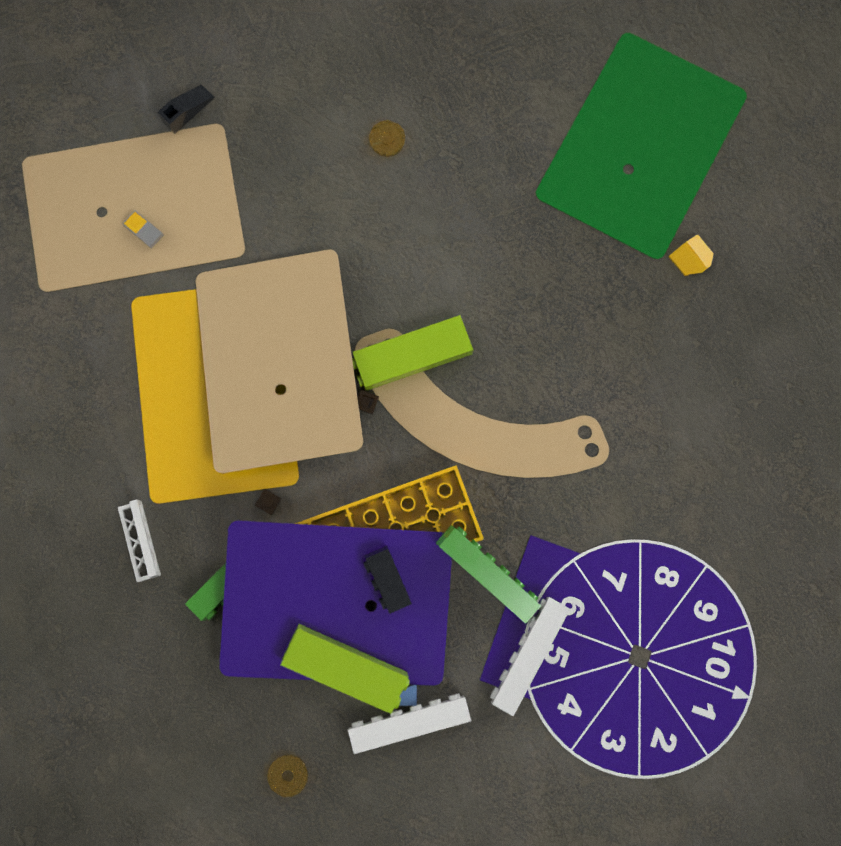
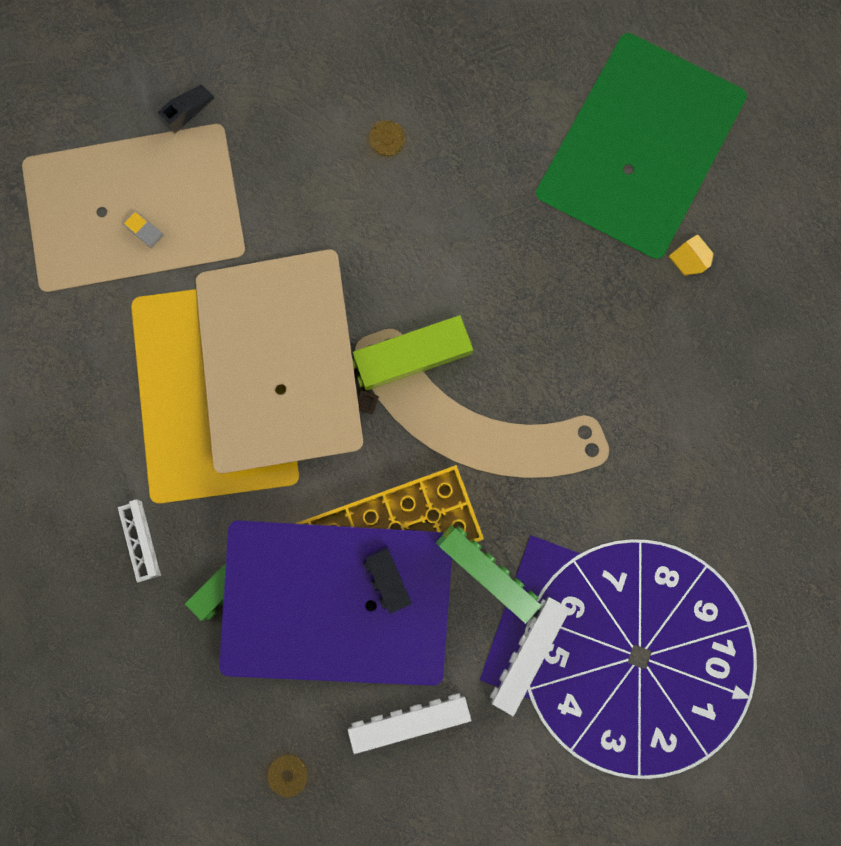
dark brown plate [255,489,282,516] -> none
lime brick [281,624,410,714] -> none
medium blue tile [399,685,417,706] -> none

